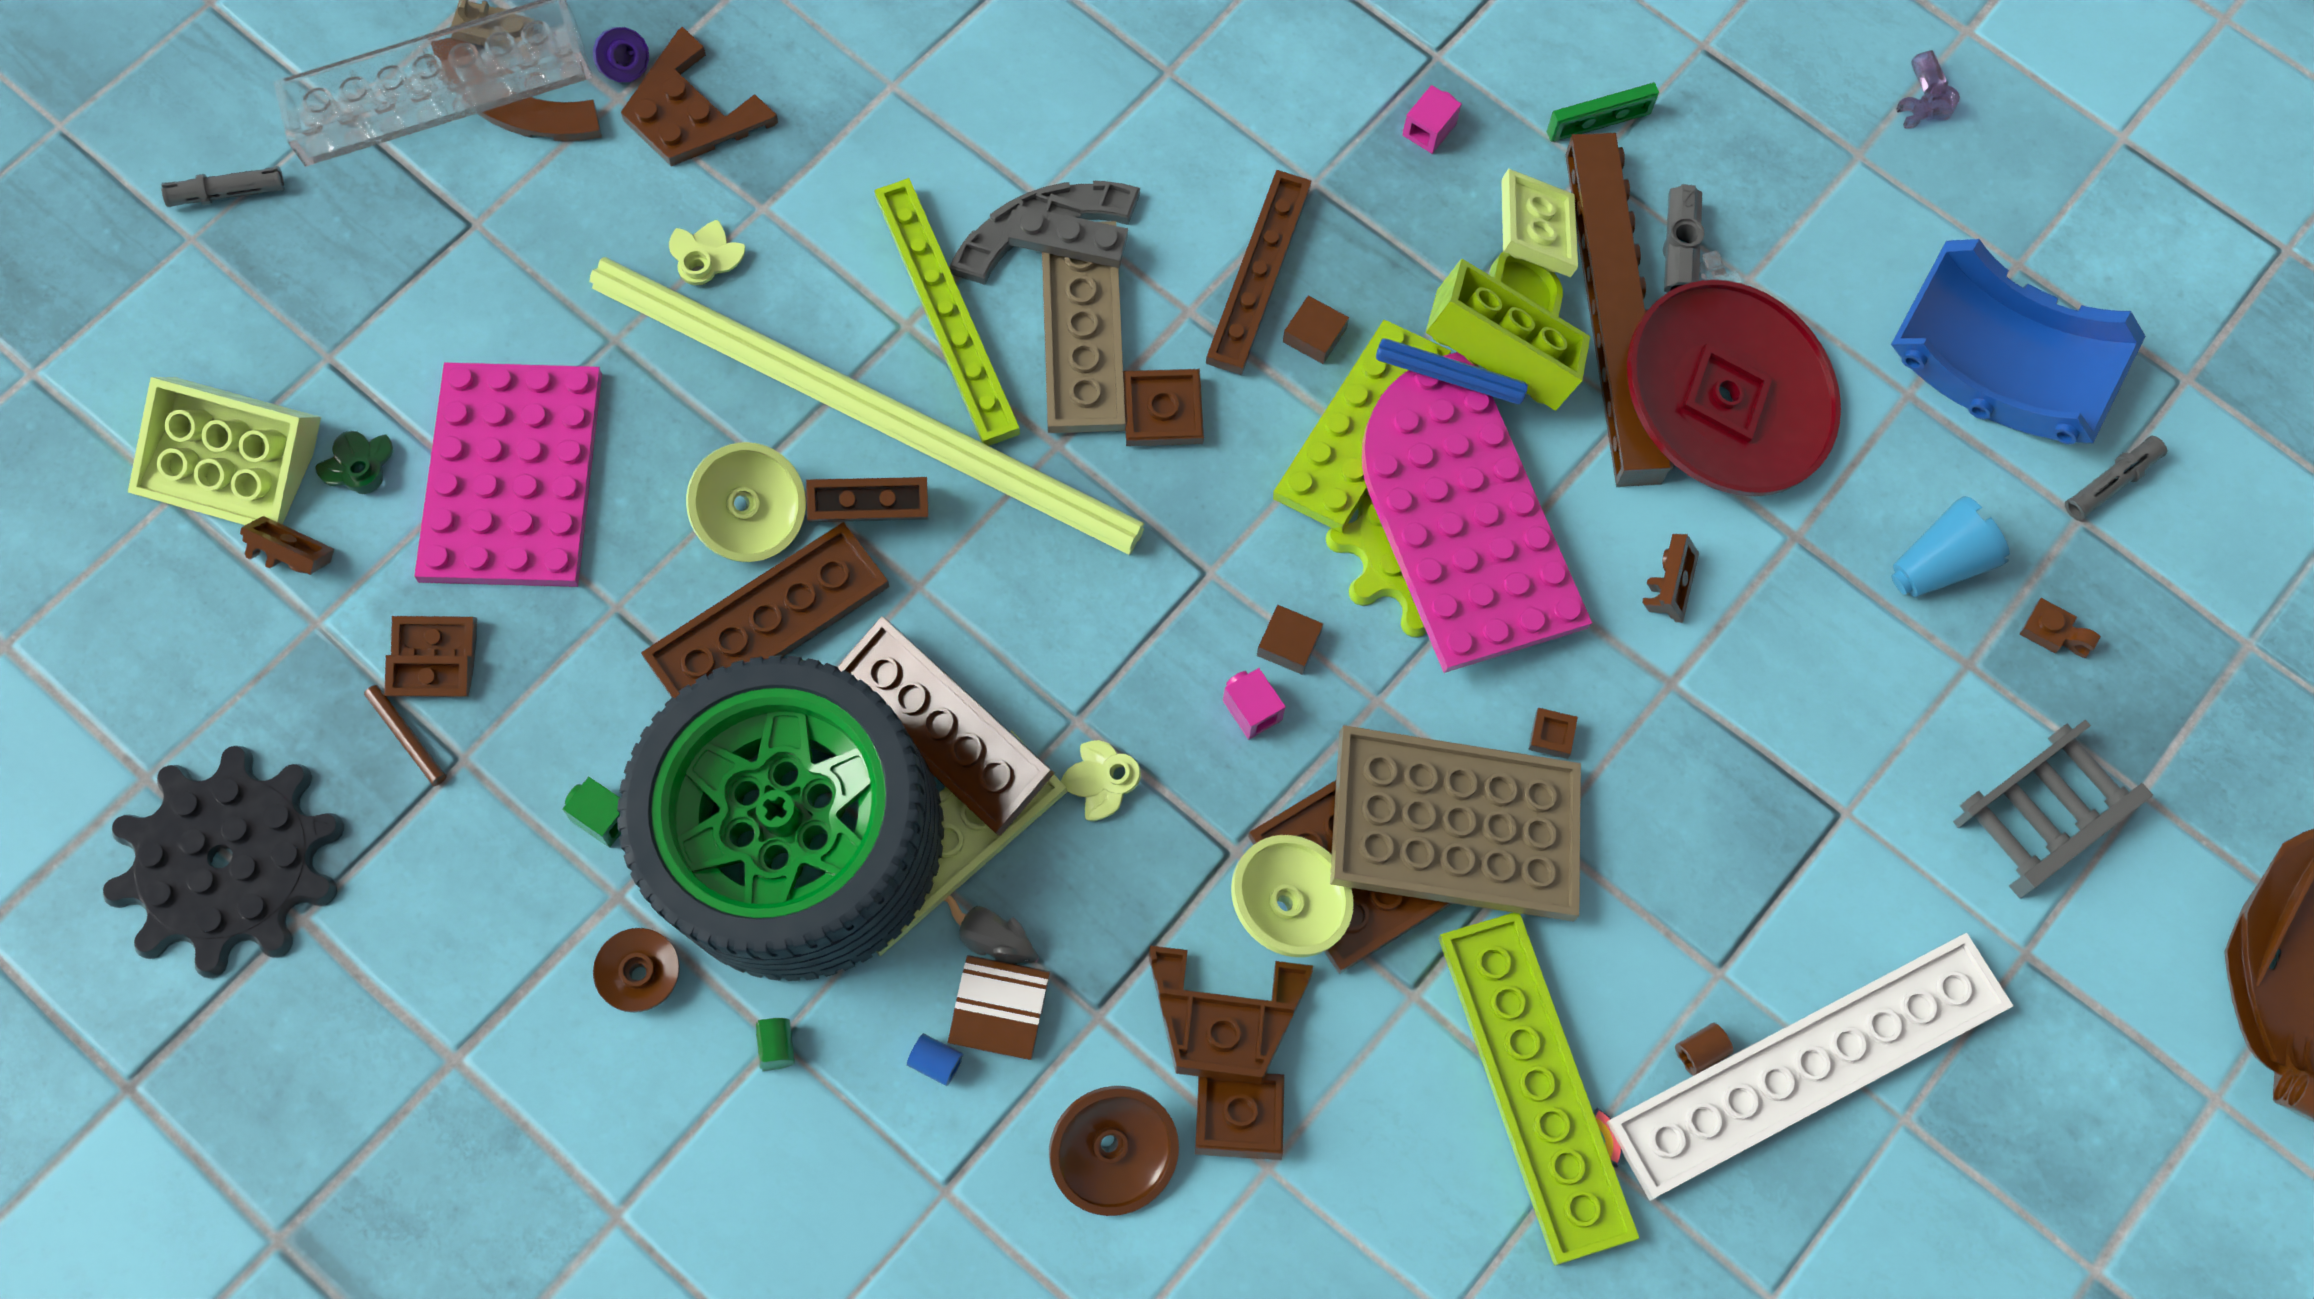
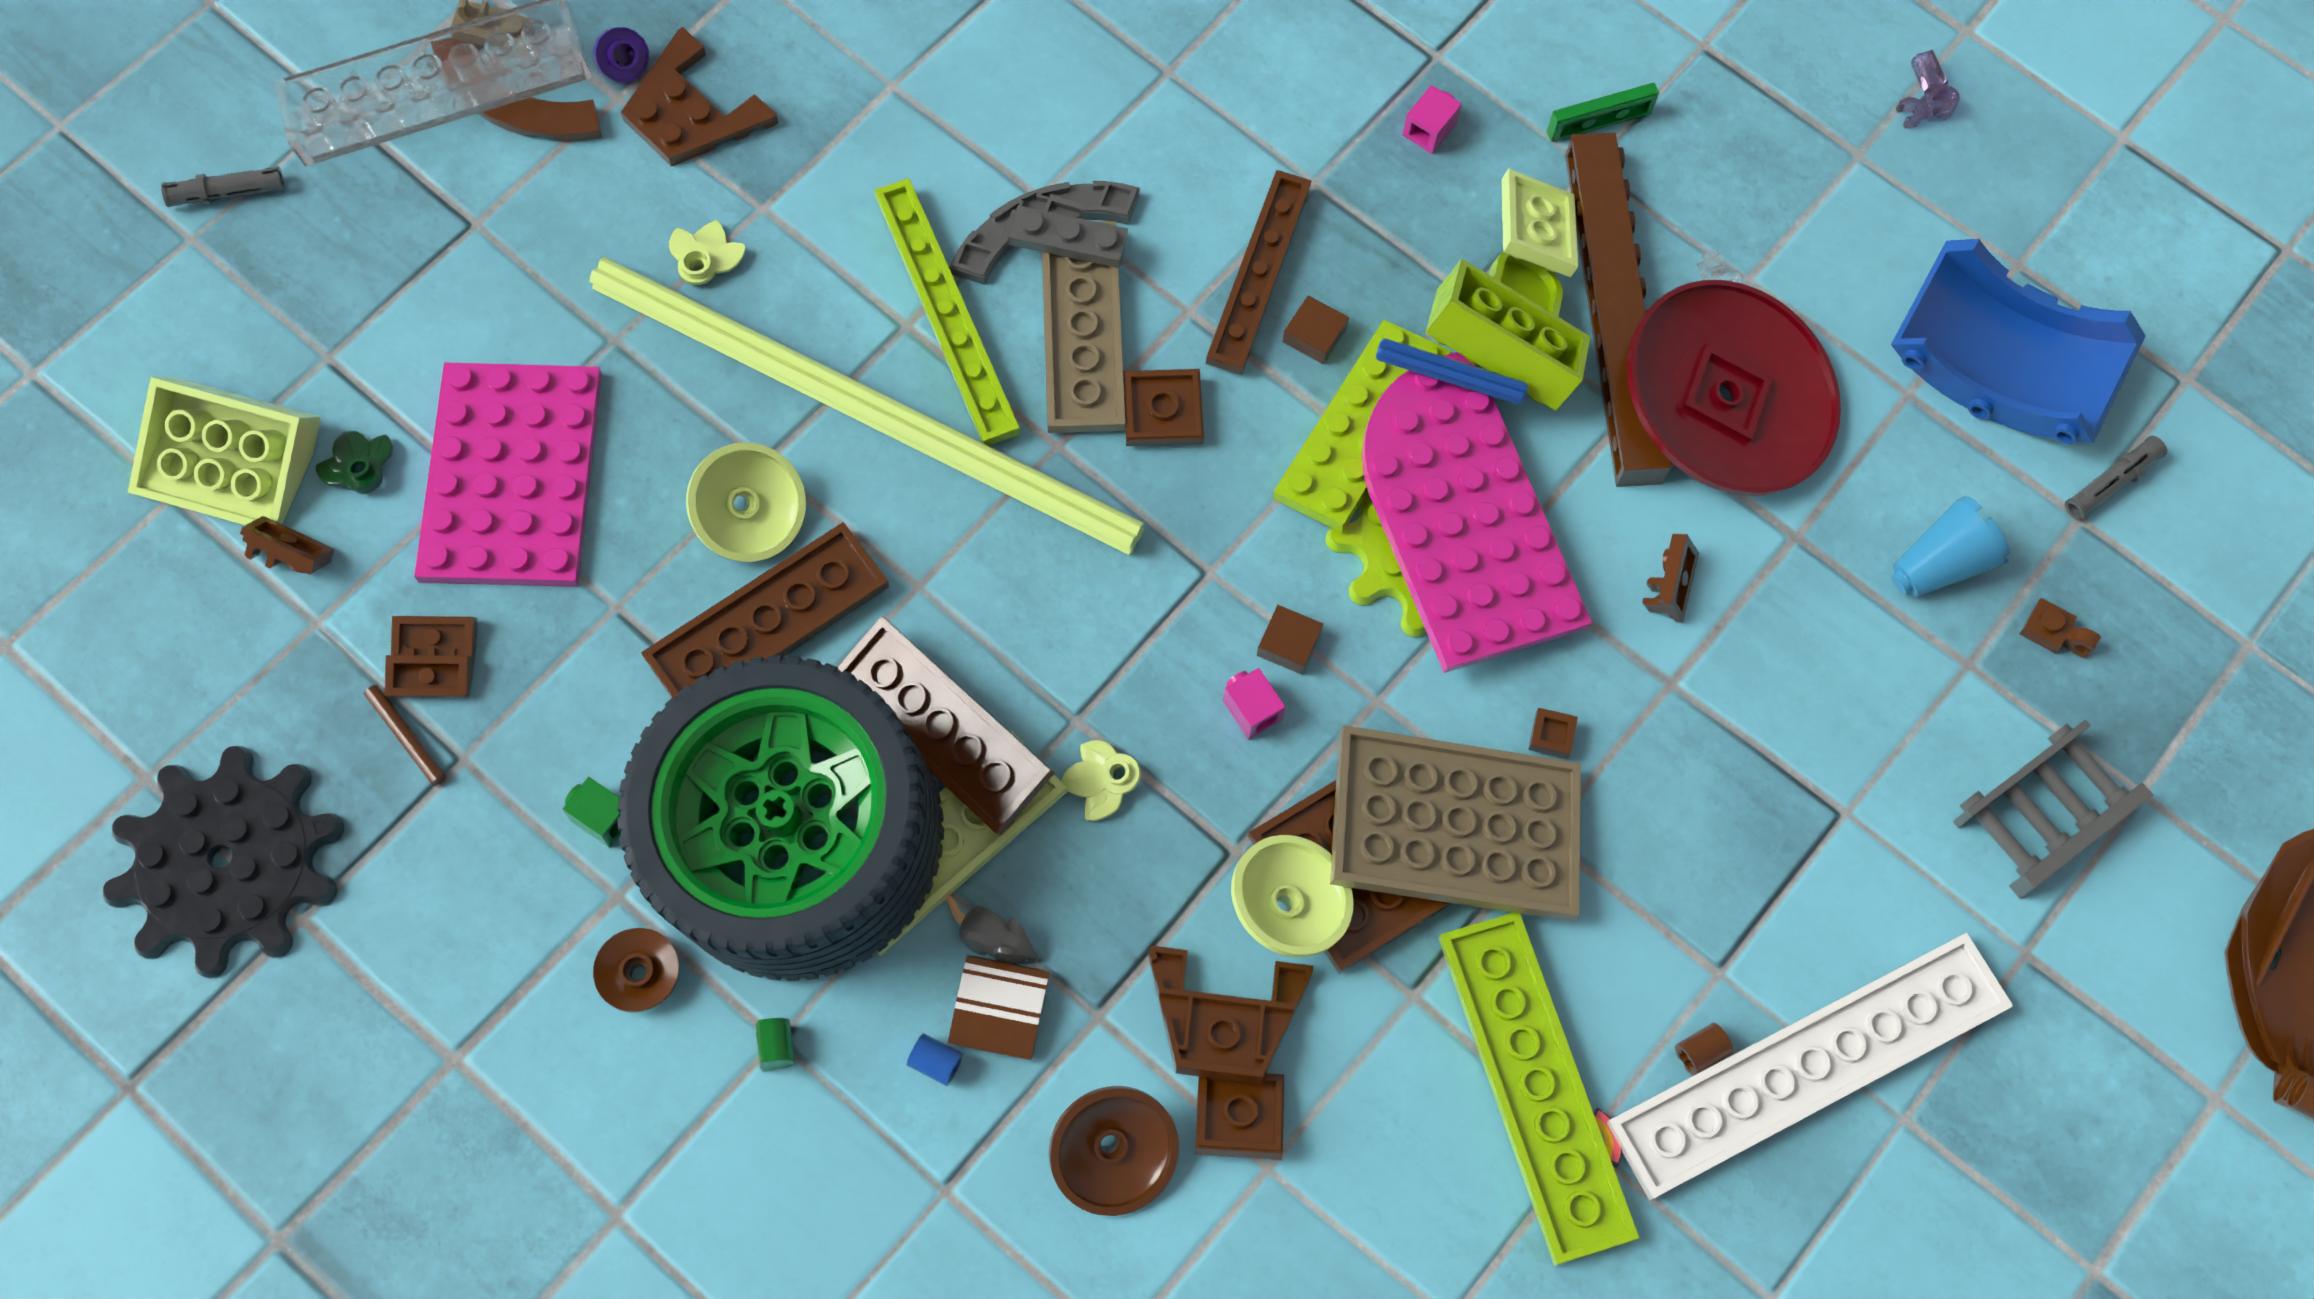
reddish brown brick [806,477,928,522] -> none
dark grey piece [1662,184,1705,293] -> none

